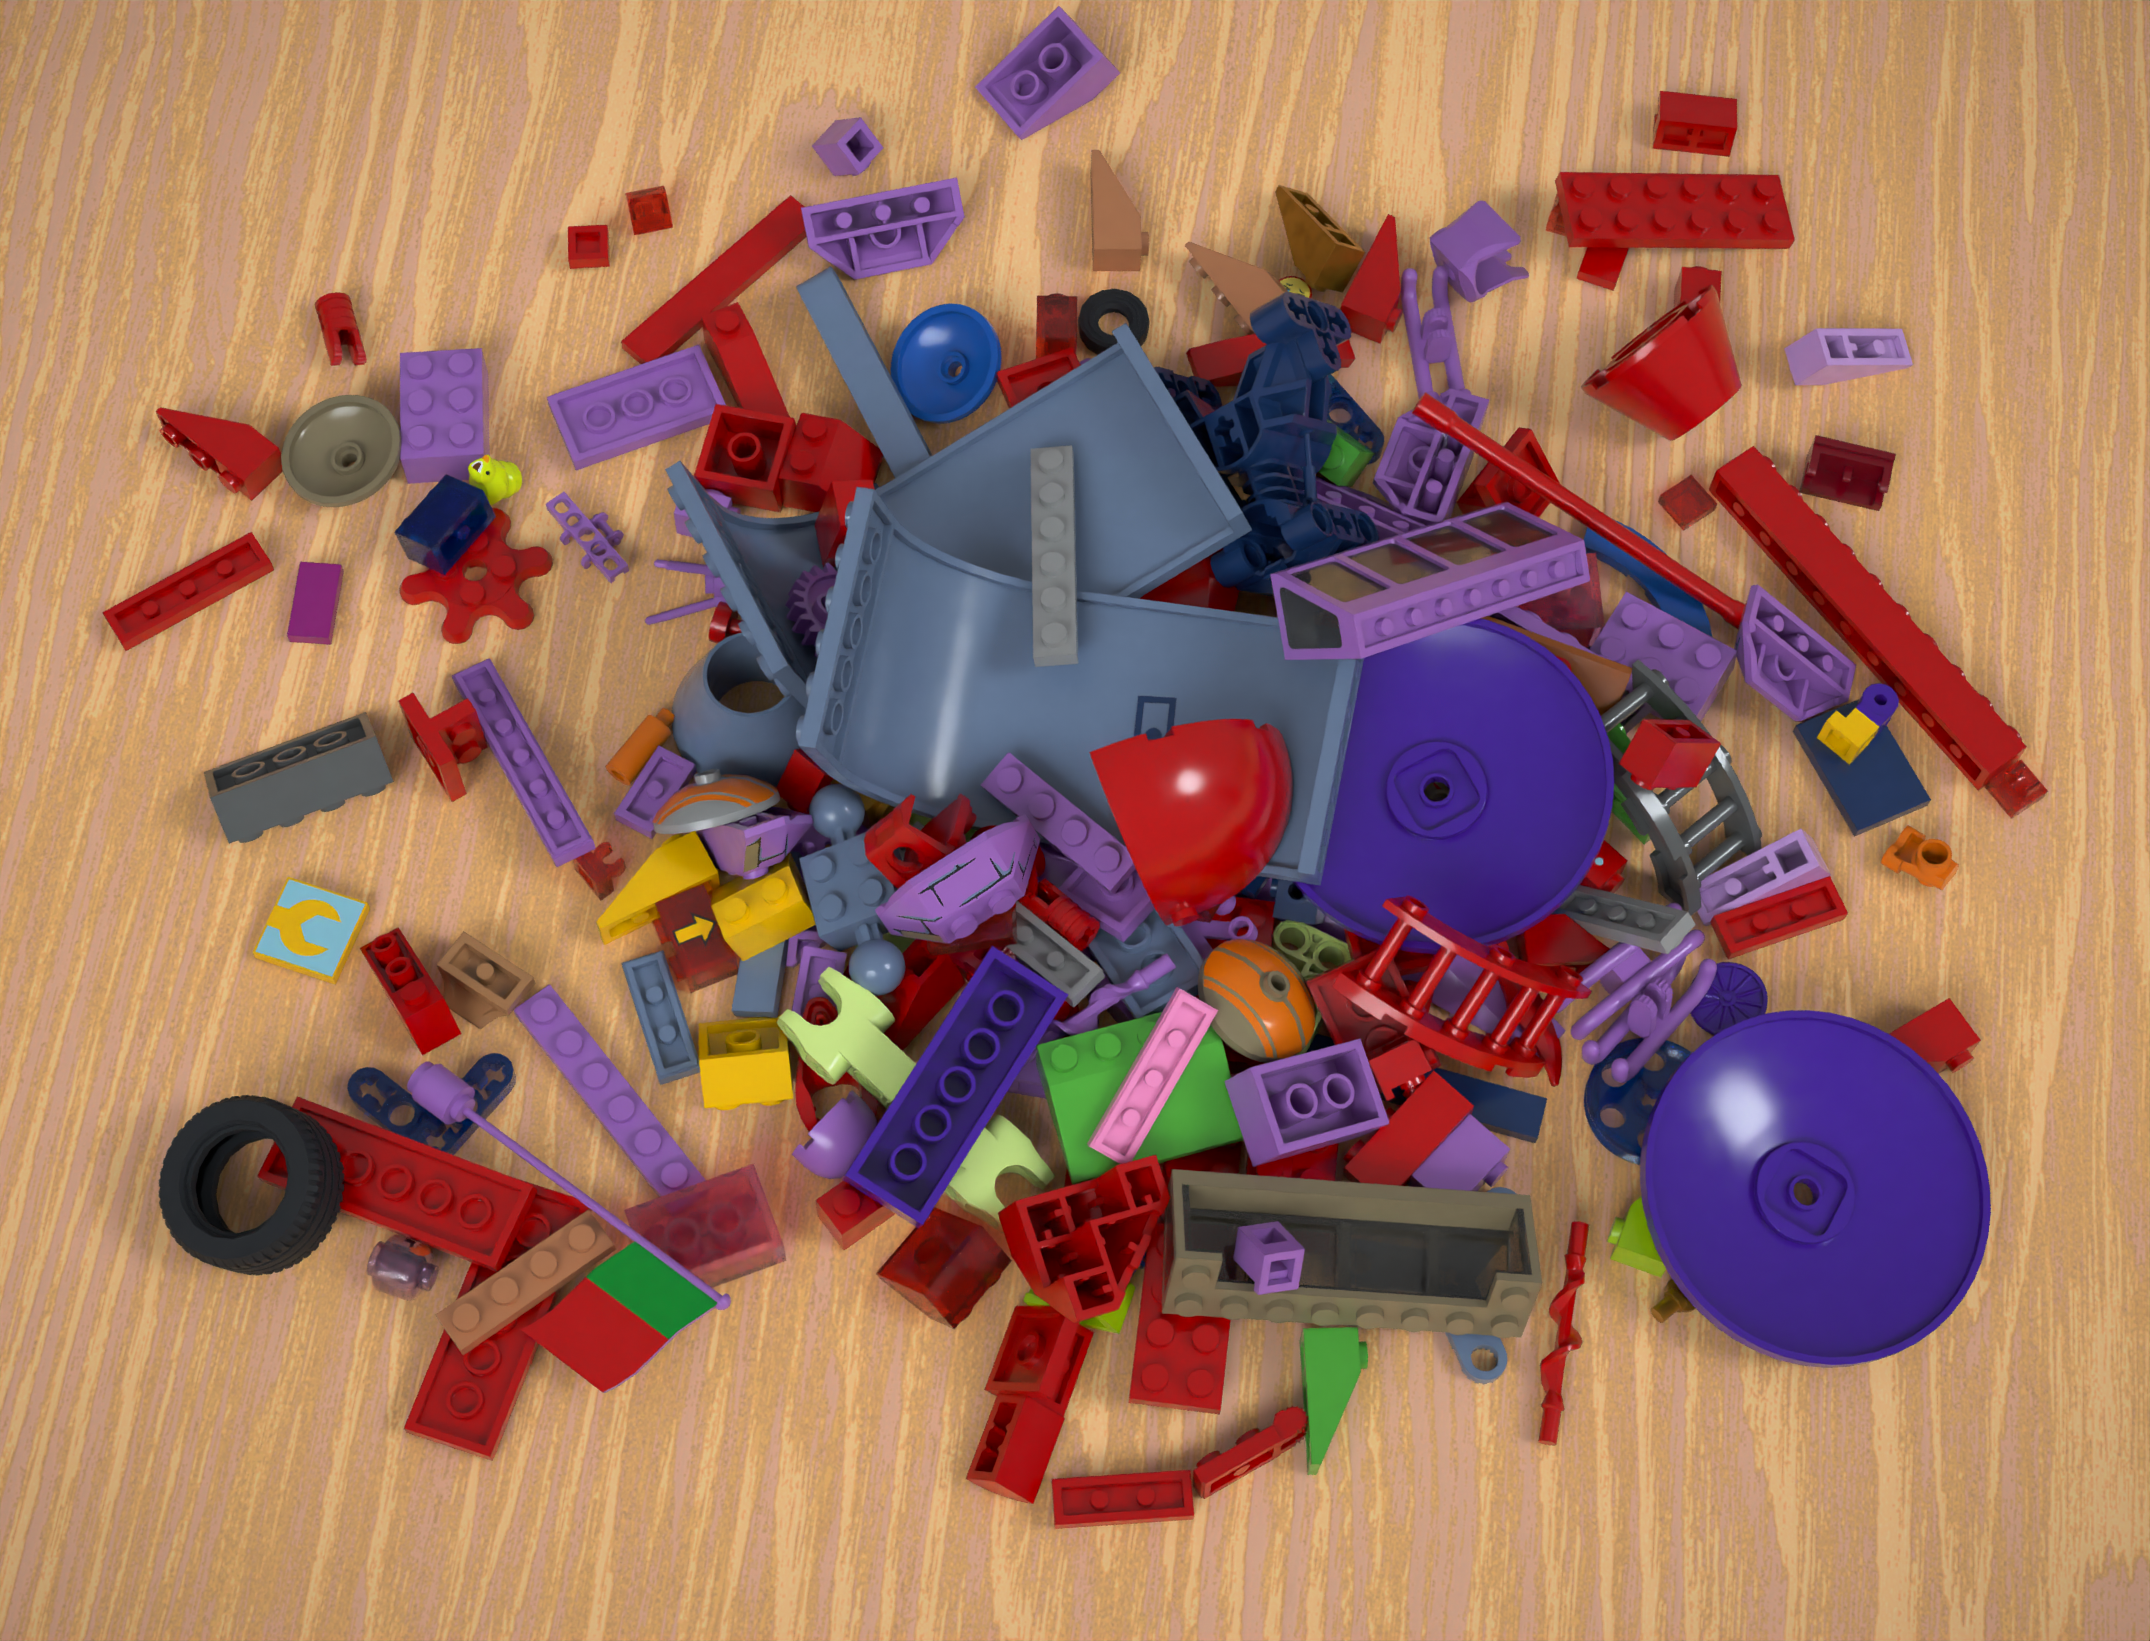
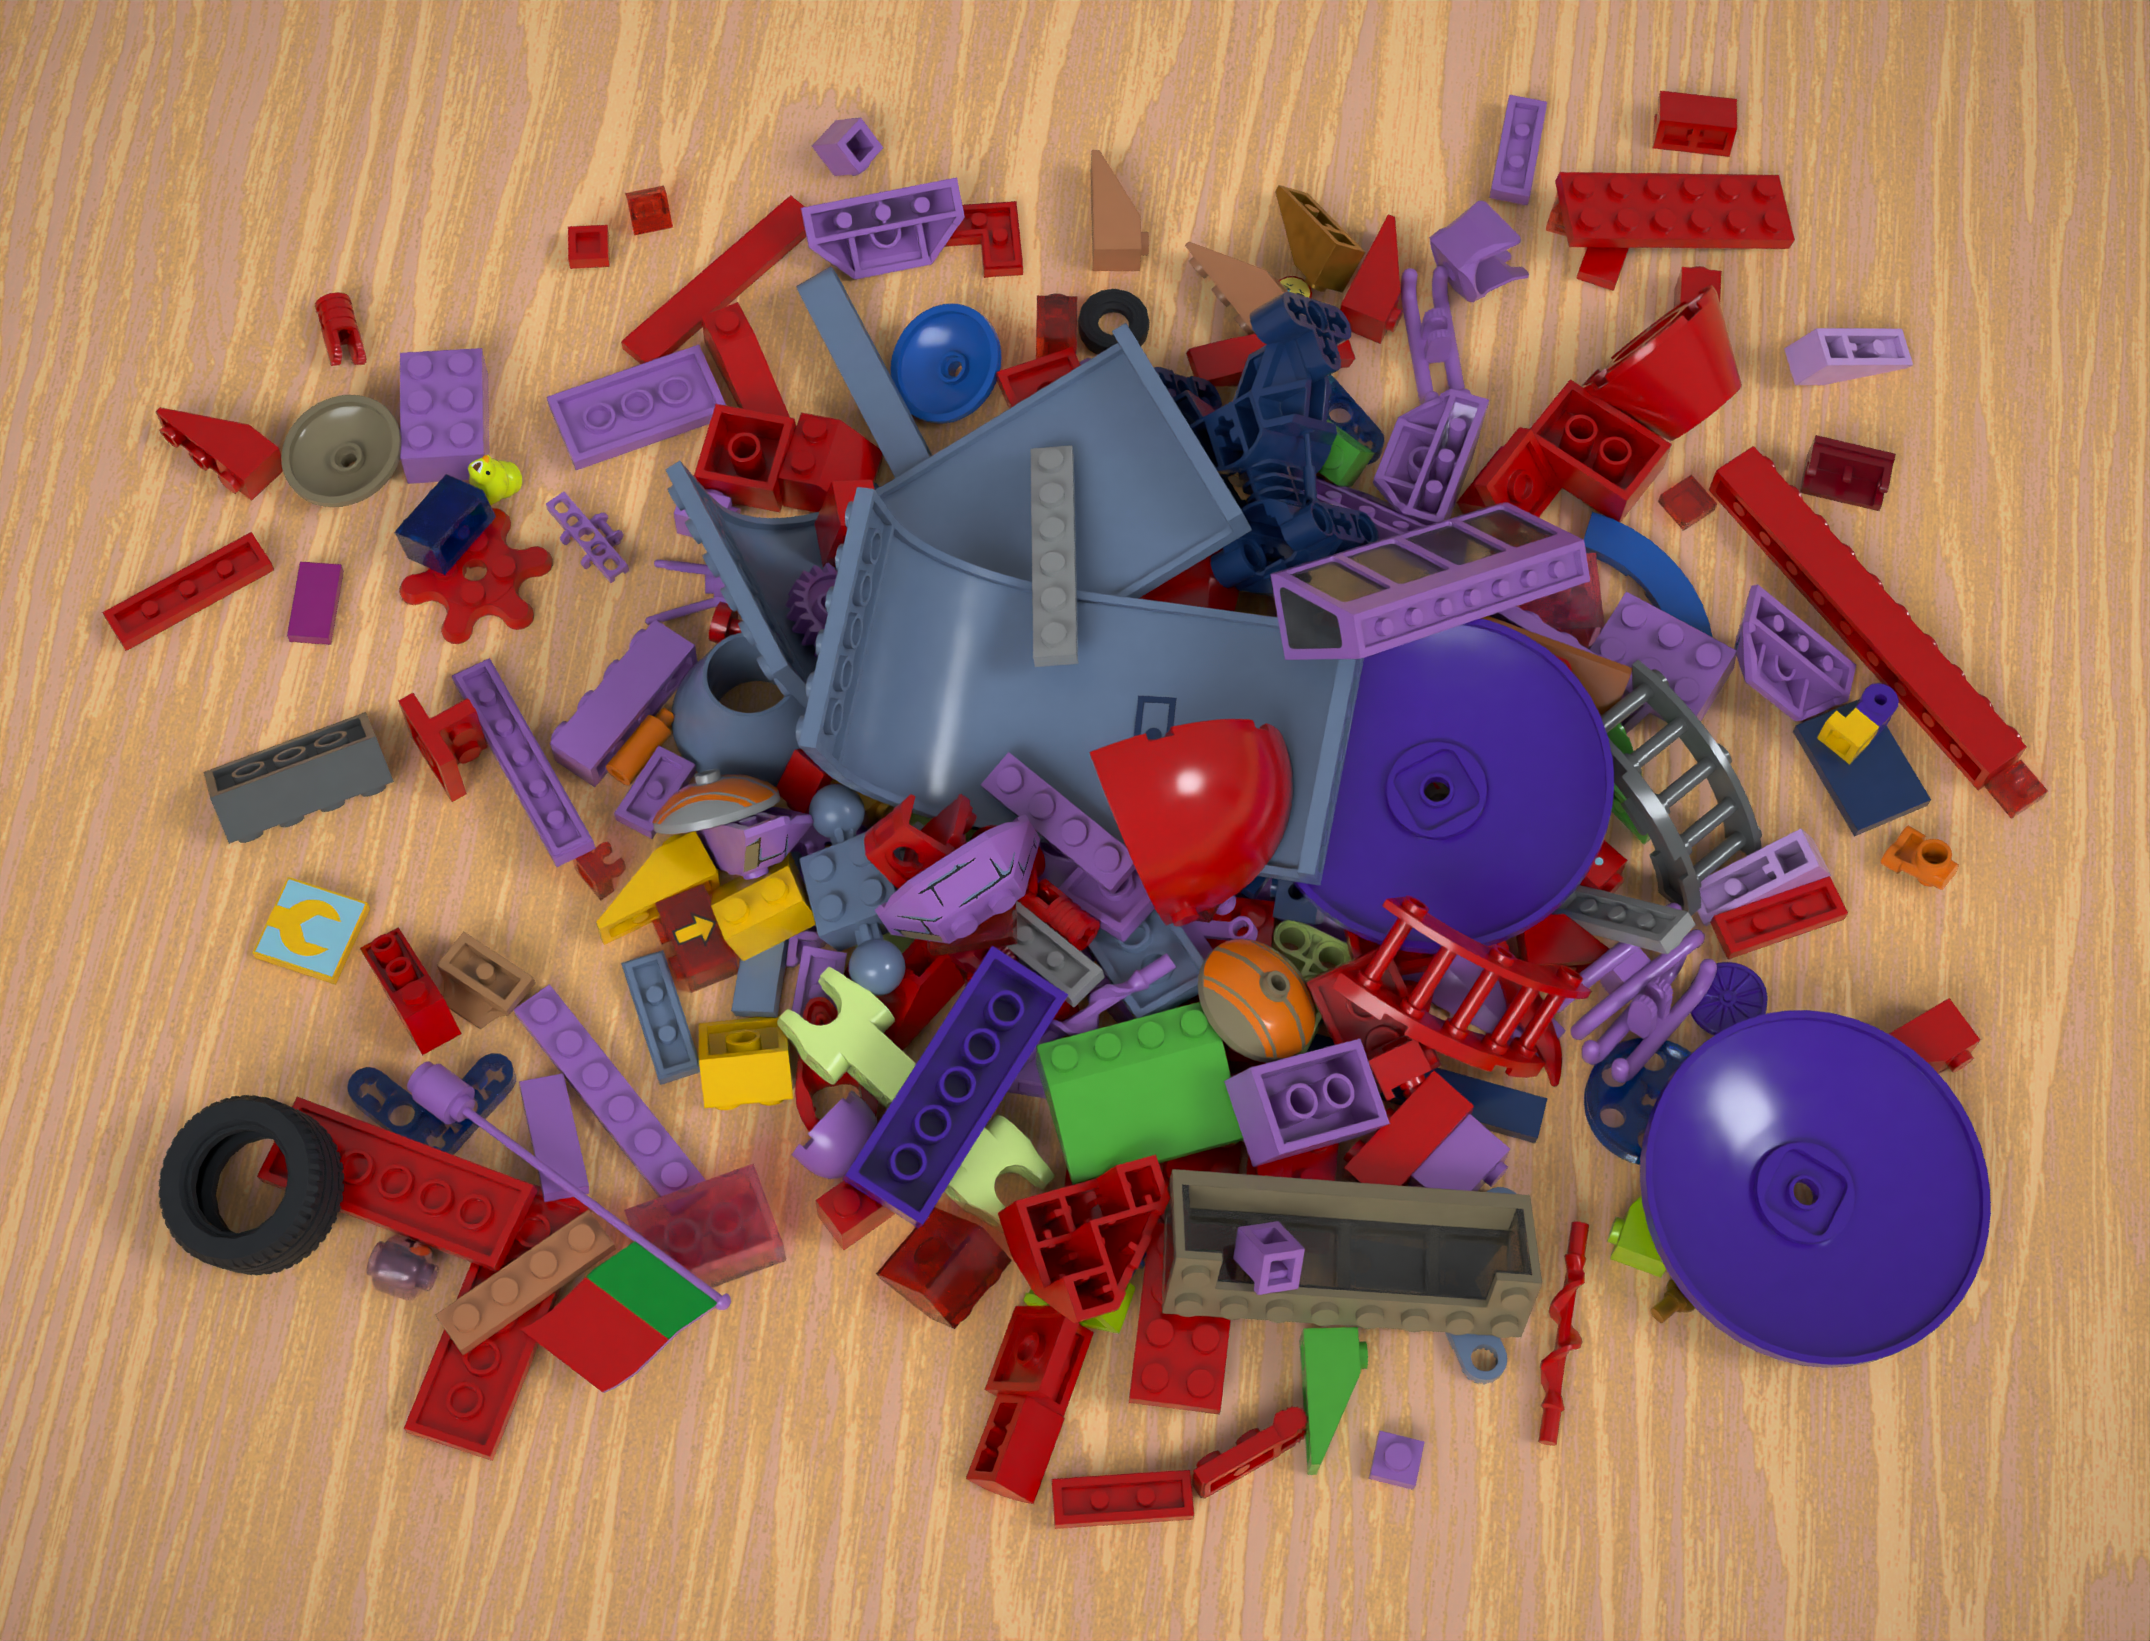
medium lavender slope [975,6,1120,140] -> none
bright pink tile [1087,987,1218,1164] -> none
red piece [1412,392,1745,630] -> none
red brick [1619,719,1721,790] -> none
none -> medium lavender tile [519,1073,589,1202]
none -> medium lavender brick [550,619,698,787]
none -> red tile [944,201,1023,278]
none -> medium lavender plate [1369,1431,1424,1490]
none -> medium lavender plate [1489,95,1547,205]
none -> red brick [1530,379,1672,522]

